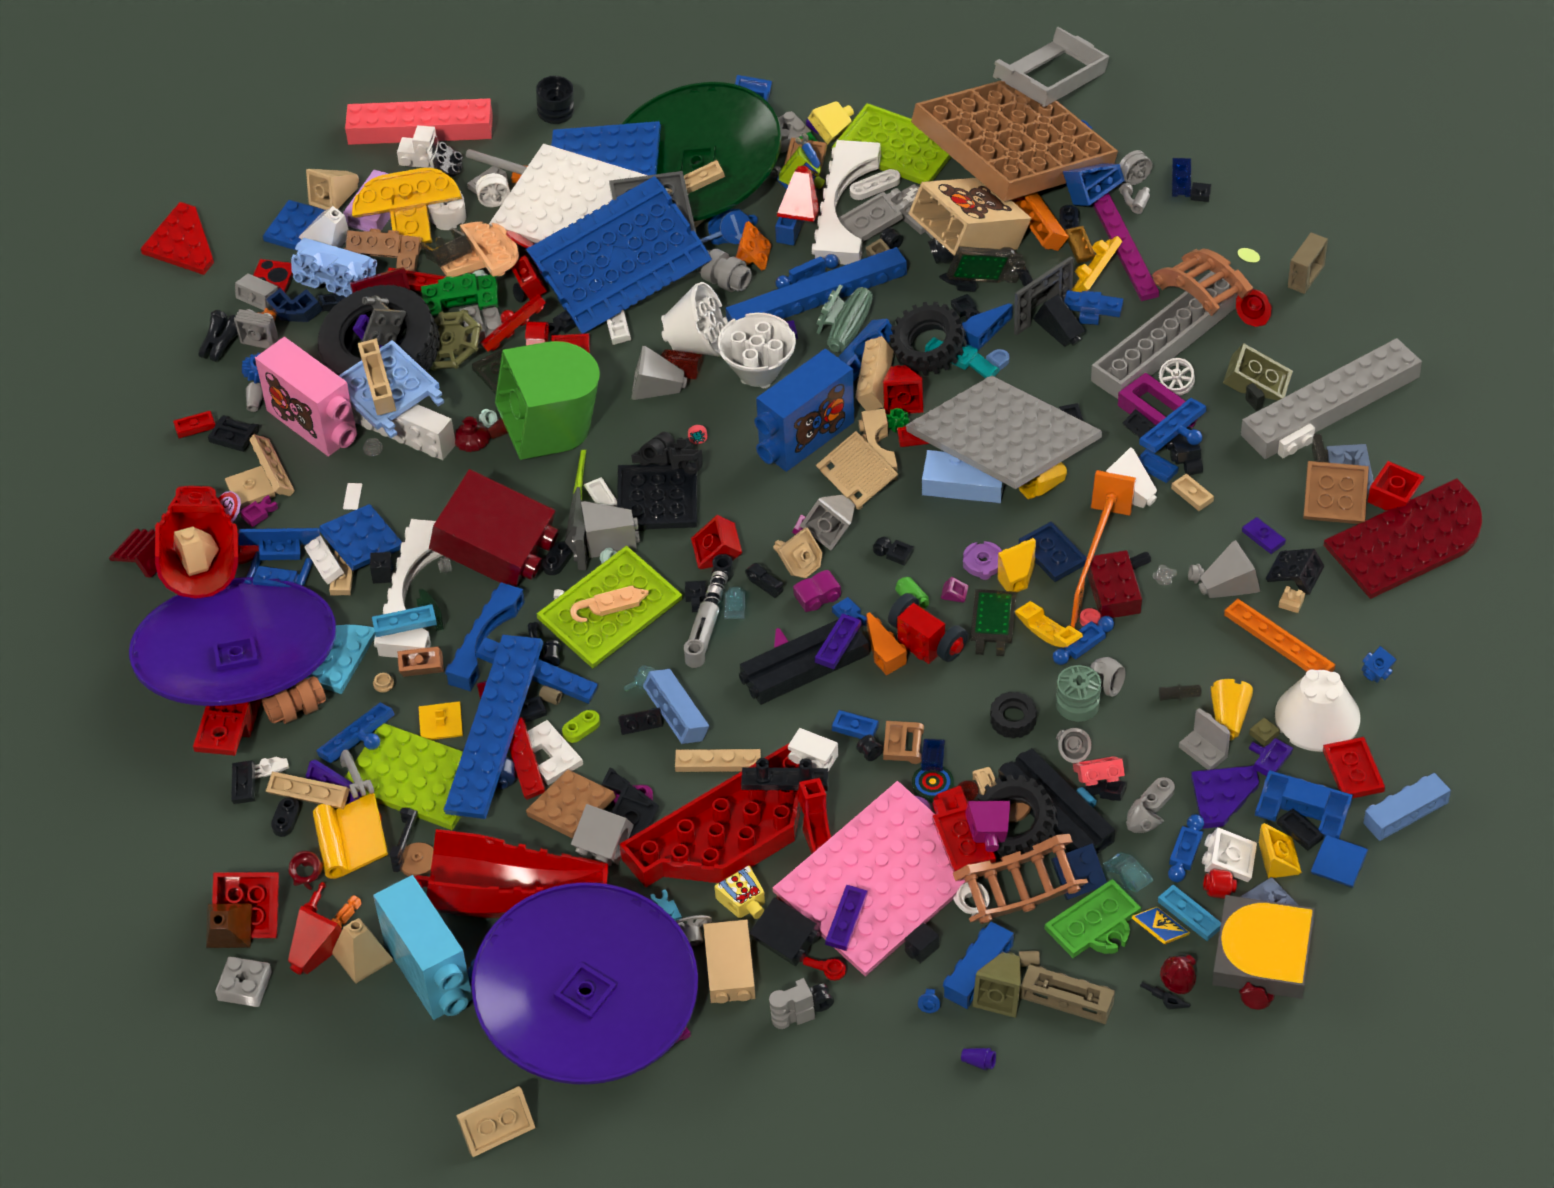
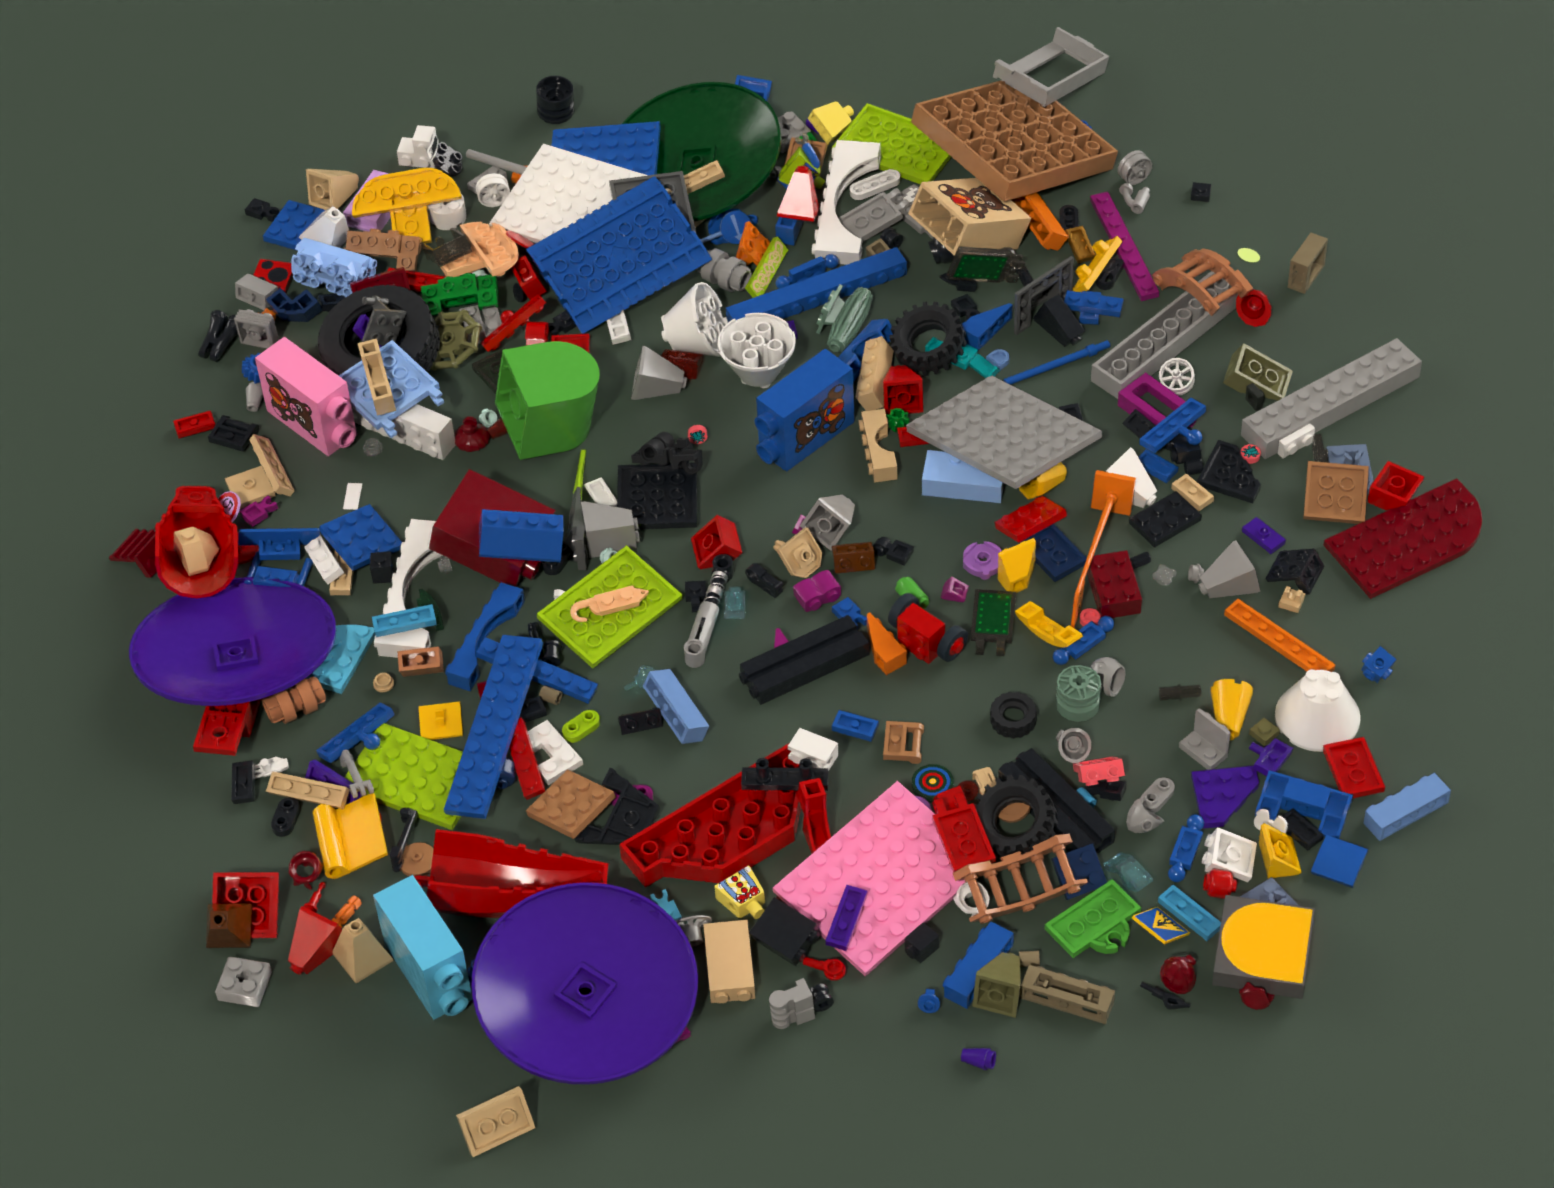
red plate [141,202,214,275] -> none
coral brick [345,99,493,145] -> none
light grey brick [571,804,634,866] -> none
tan plate [675,749,761,772] -> none
dark purple plate [815,613,861,669] -> none
tan window [816,431,898,510] -> none
black wheel [856,734,883,761] -> none
clear blue tile [921,739,945,771] -> none
magenta torso [965,801,1010,852] -> none
blue wedge [1063,163,1125,206] -> none
clear blue plate [1172,158,1191,197] -> none
none -> black plate [245,198,280,222]
none -> blue slope [479,509,563,562]
none -> lime tile [745,236,788,298]
none -> reddish brown bracket [831,542,875,574]
none -> red plate [994,496,1067,543]
none -> blue bar [1003,340,1110,385]
none -> black piece [1096,256,1124,290]
none -> black plate [1129,491,1202,548]
none -> black plate [1197,440,1261,504]
none -> tile [1241,444,1261,464]
none -> white piece [1254,809,1288,834]

